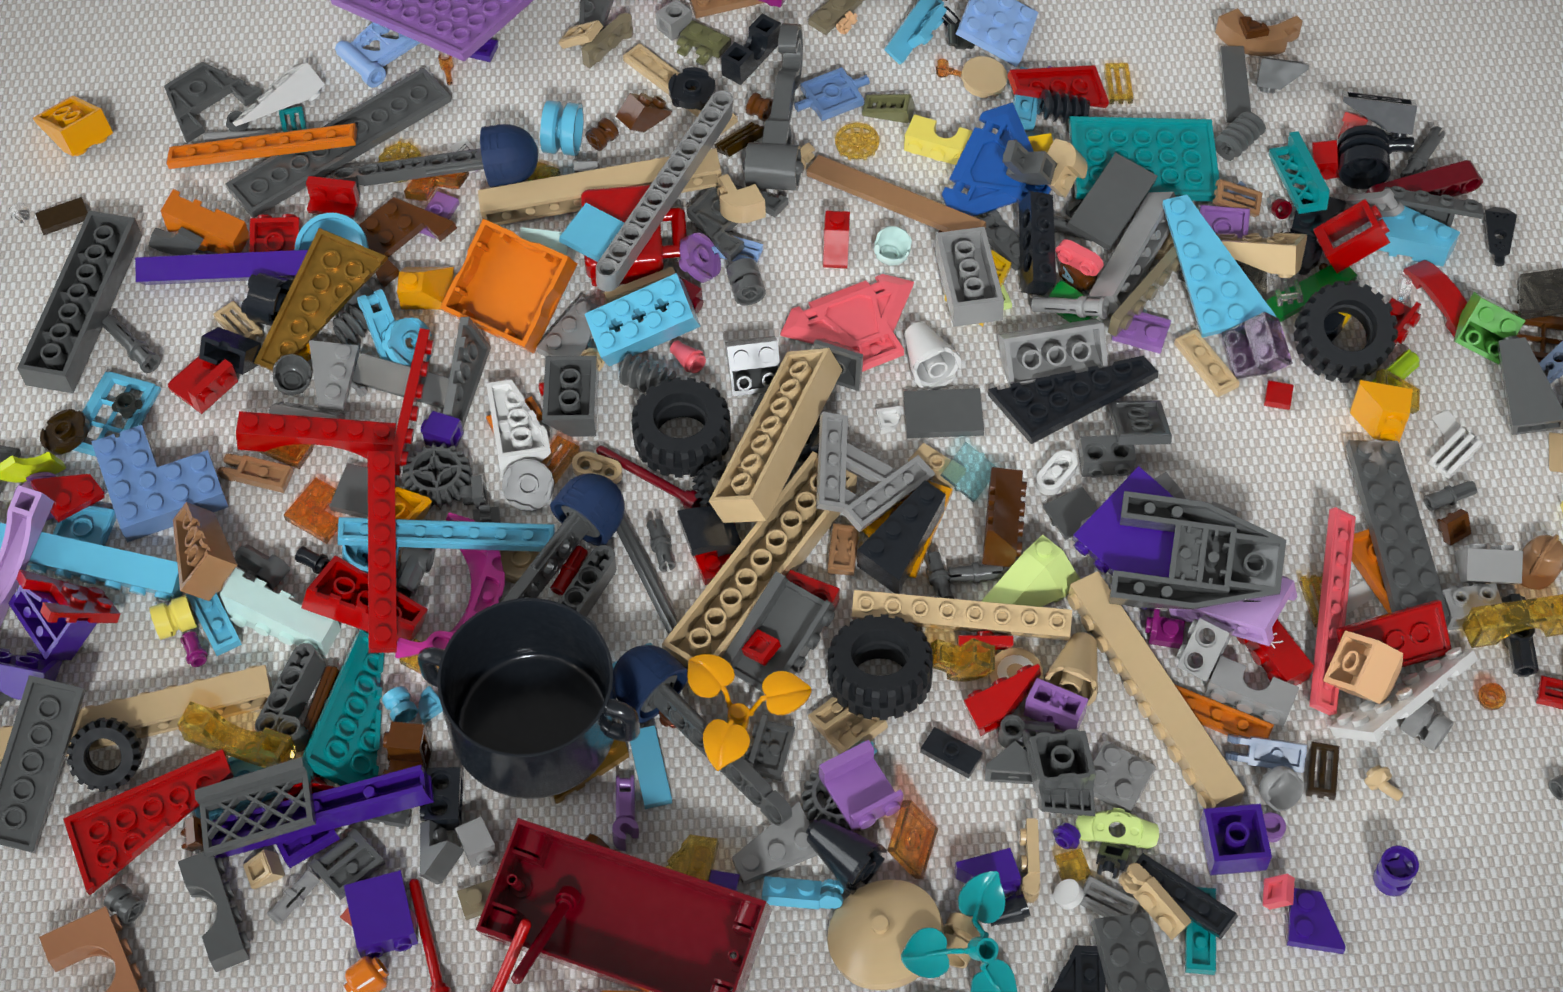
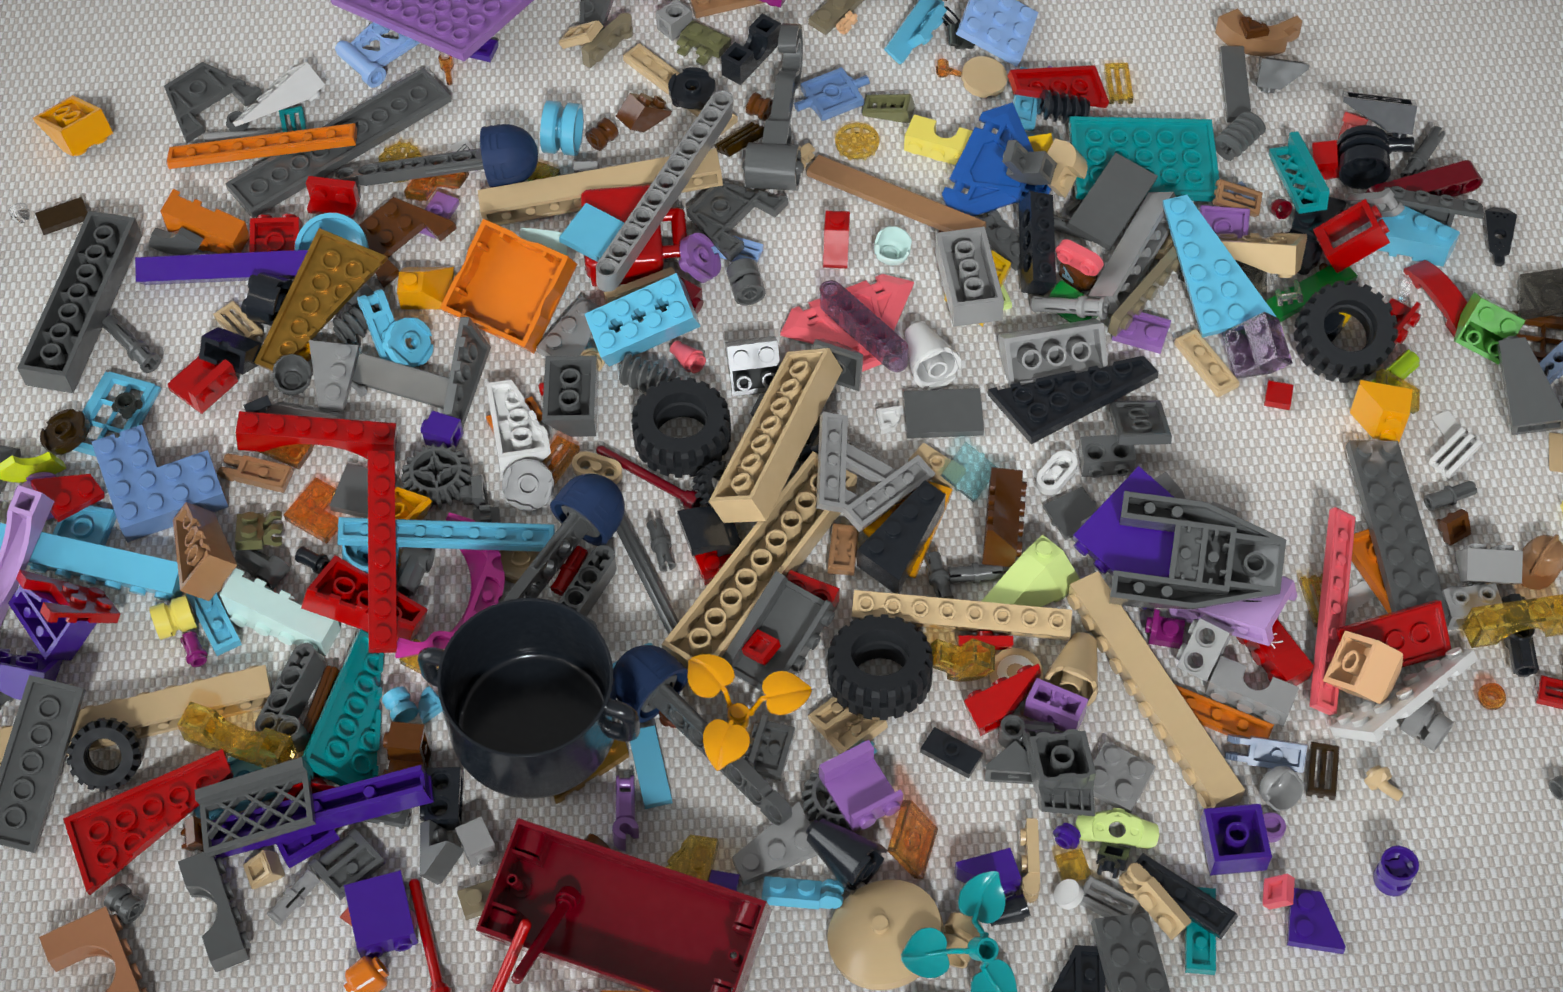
red plate [392,328,434,476] -> none
tan brick [717,174,766,223] -> none
none -> olive plate [235,511,283,550]
none -> black plate [243,395,272,413]
none -> clear purple beam [819,280,908,372]

